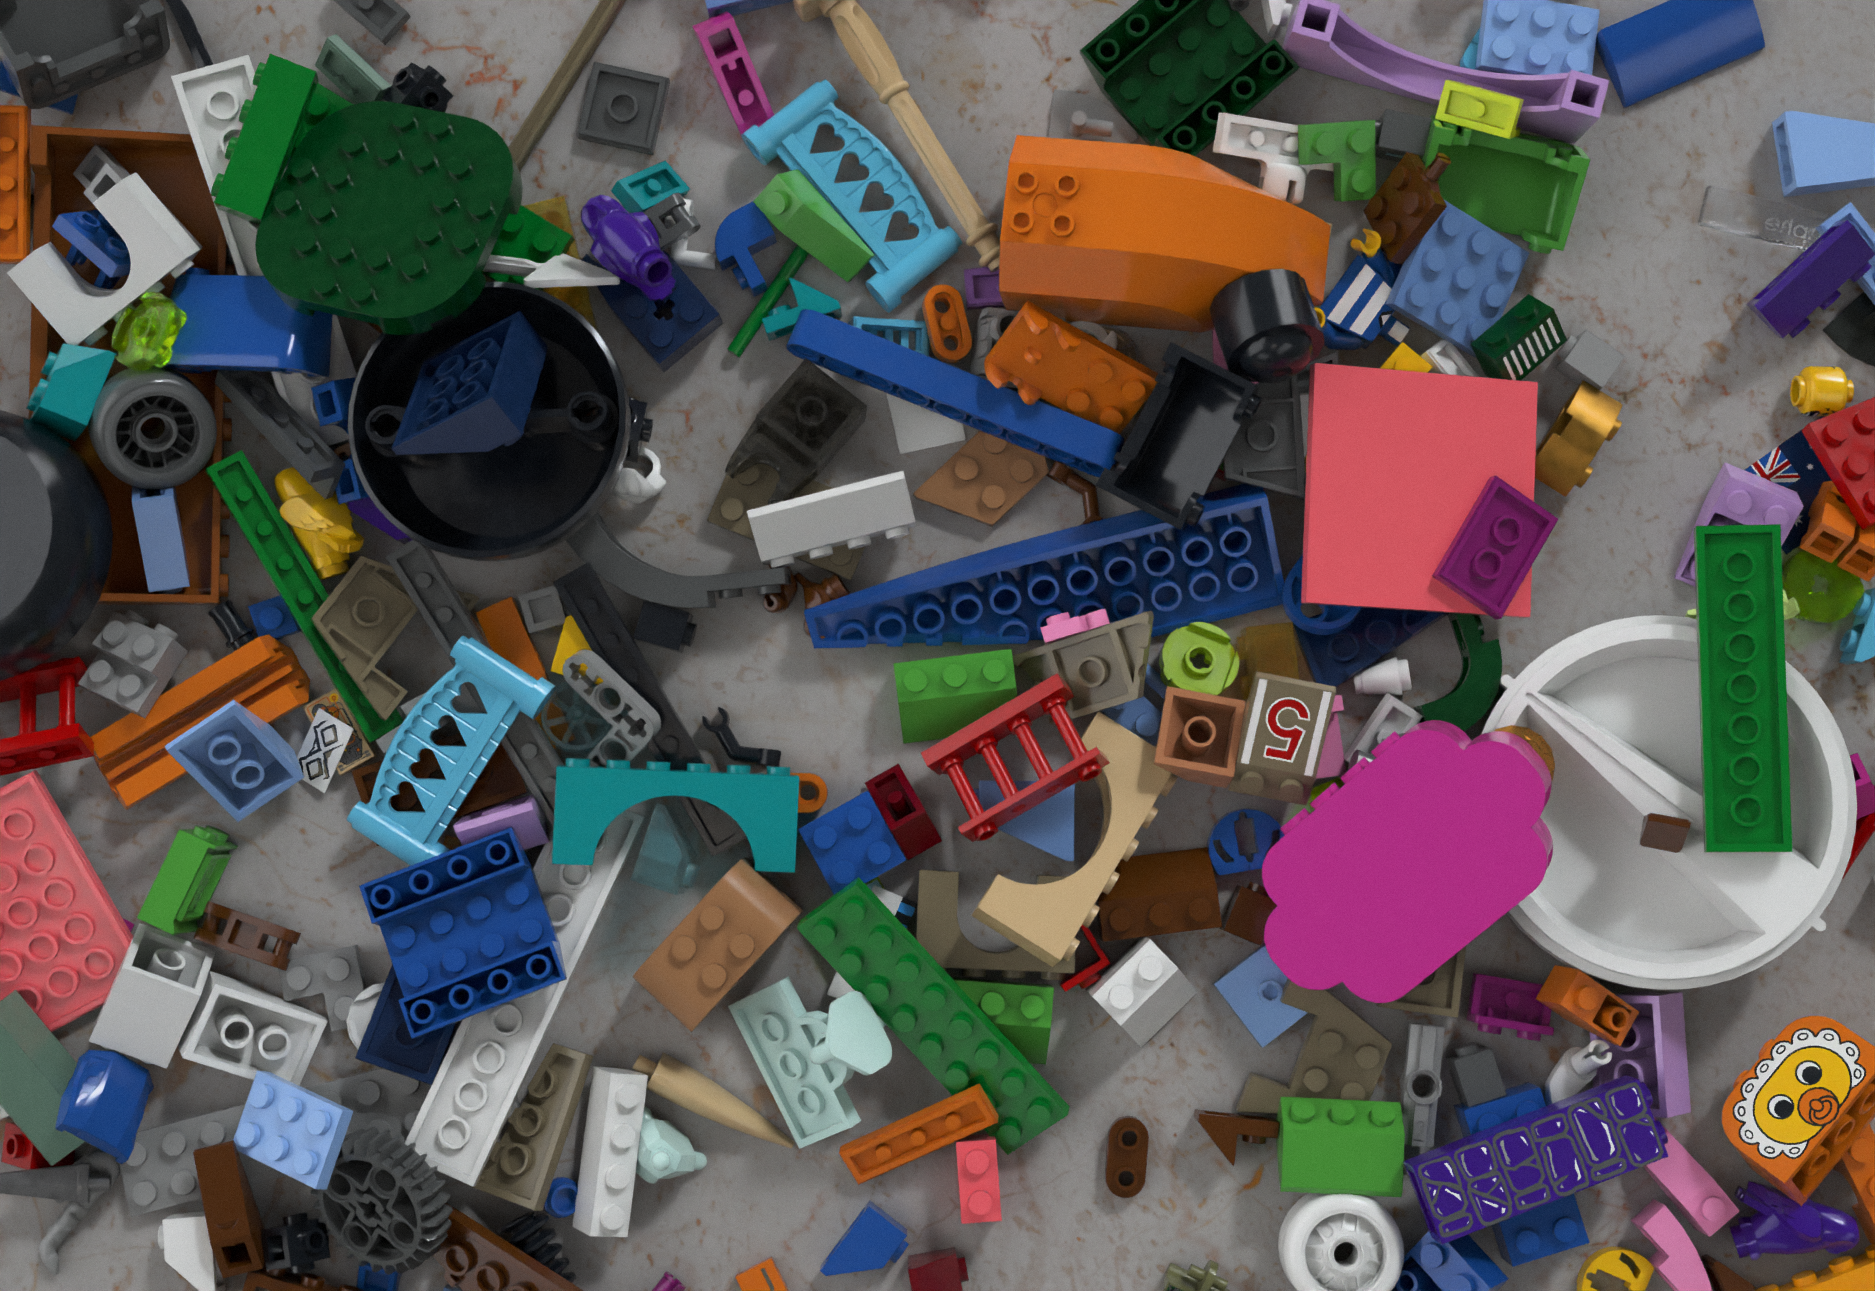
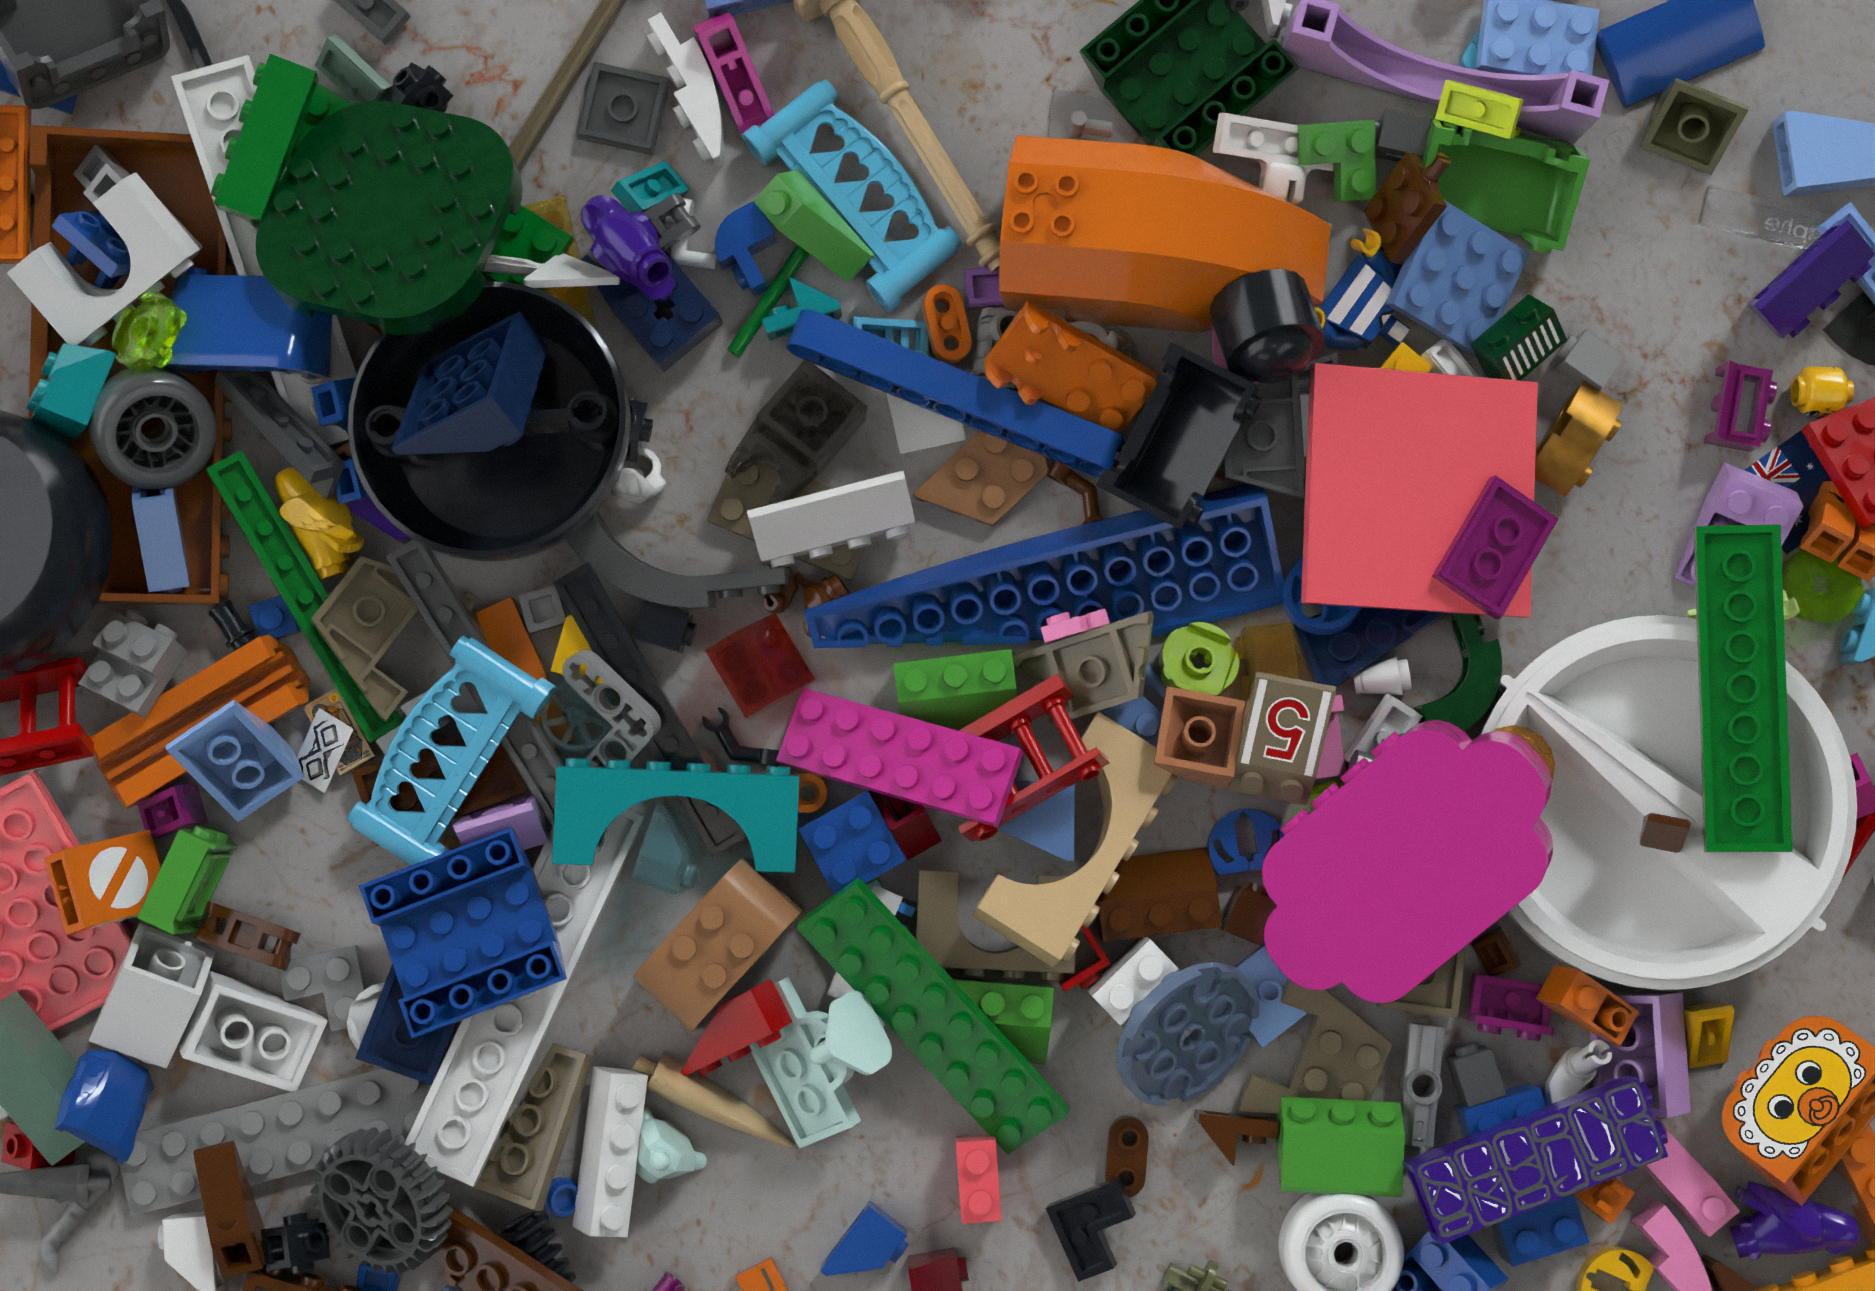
light blue plate [233,1070,353,1190] -> none
orange tile [839,1083,999,1185] -> none
none -> orange brick [44,829,161,935]
none -> magenta slope [137,784,209,840]
none -> white slope [647,12,724,169]
none -> red slope [681,979,792,1076]
none -> clear red slope [705,613,816,720]
none -> dark pink plate [776,688,1024,827]
none -> black plate [1045,1176,1136,1282]
none -> sand blue plate [1116,962,1259,1106]
none -> reddish brown slope [1471,926,1522,976]
none -> orange brick [1574,1177,1635,1225]
none -> olive slope [1640,78,1749,175]
none -> yellow slope [1684,1001,1735,1069]
none -> magenta window [1704,360,1777,452]

